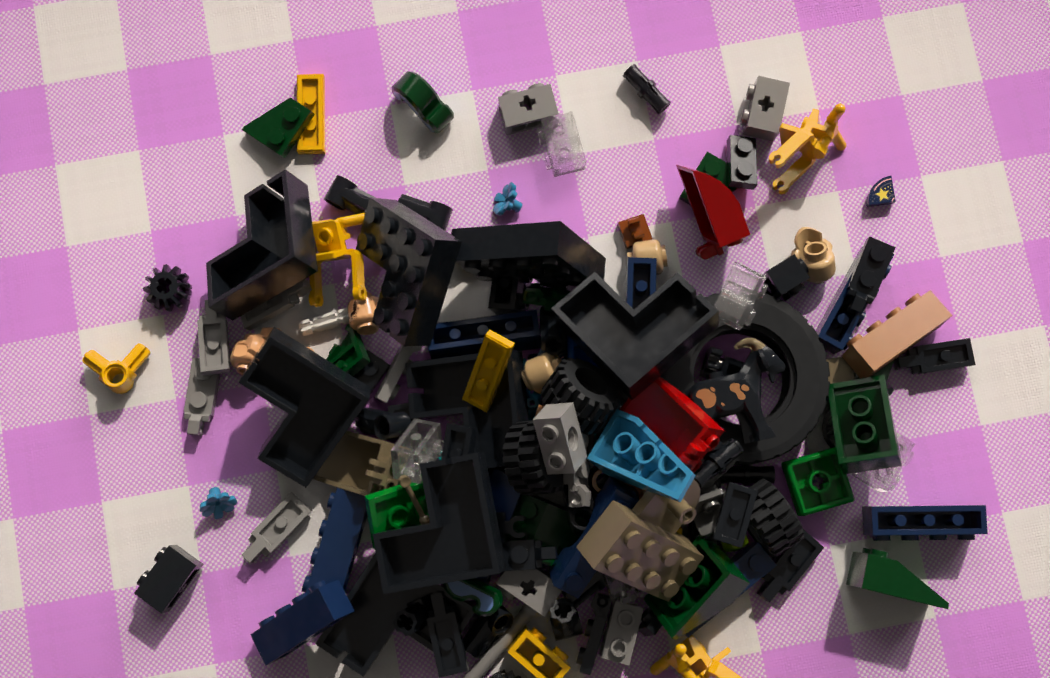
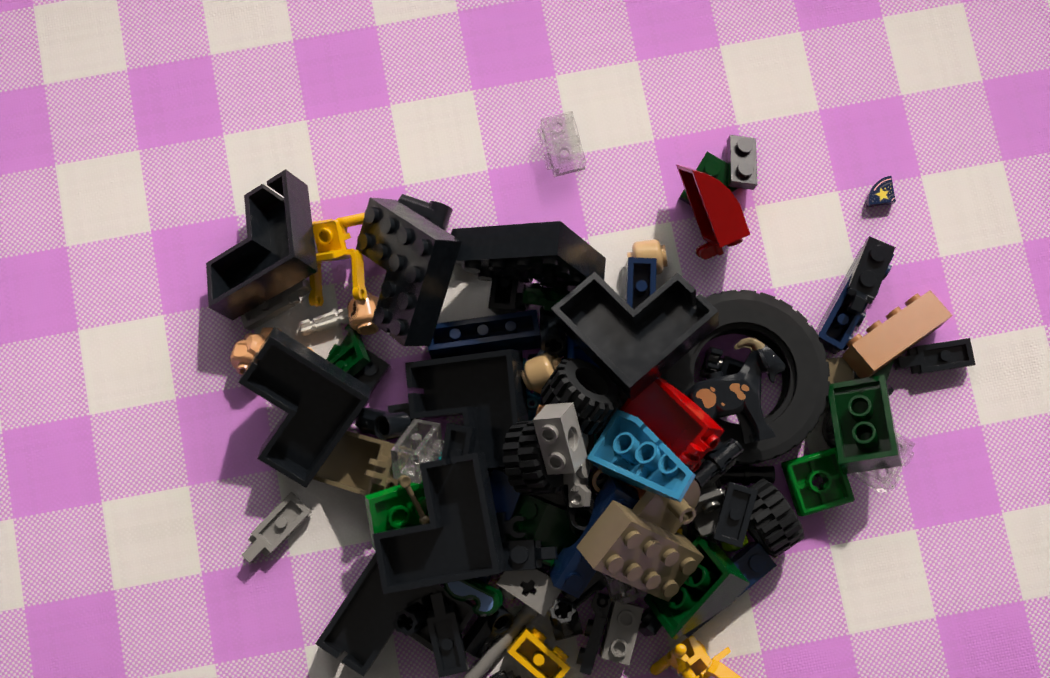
yellow axle [82,343,151,394] -> none
black brick [134,545,204,614] -> none
black gear [143,264,192,312] -> none
light grey hinge [184,357,220,436] -> none
light grey hinge [197,300,231,376] -> none
dark azure plant [200,487,237,519] -> none
dark green wing [242,98,315,158] -> none
dark blue brick [251,580,354,666] -> none
yellow tile [297,74,326,155] -> none
dark blue brick [302,488,368,594] -> none
black piece [324,175,376,214] -> none
light grey hinge [374,345,422,403] -> none
dark green animal [392,71,454,133] -> none
yellow tile [462,330,515,413] -> none
dark azure plant [493,182,522,216] -> none
light grey brick [498,83,559,135] -> none
dark orange tile [617,214,653,250] -> none
black pin [623,64,671,115] -> none
clear brick [713,262,768,330] -> none
light grey brick [740,75,790,142] -> none
black brick [756,254,810,301] -> none
black hinge [757,529,824,602] -> none
yellow piece [769,104,847,195] -> none
tan head [791,227,836,284] -> none
dark green slope [846,548,949,609] -> none
dark blue brick [862,505,988,541] -> none

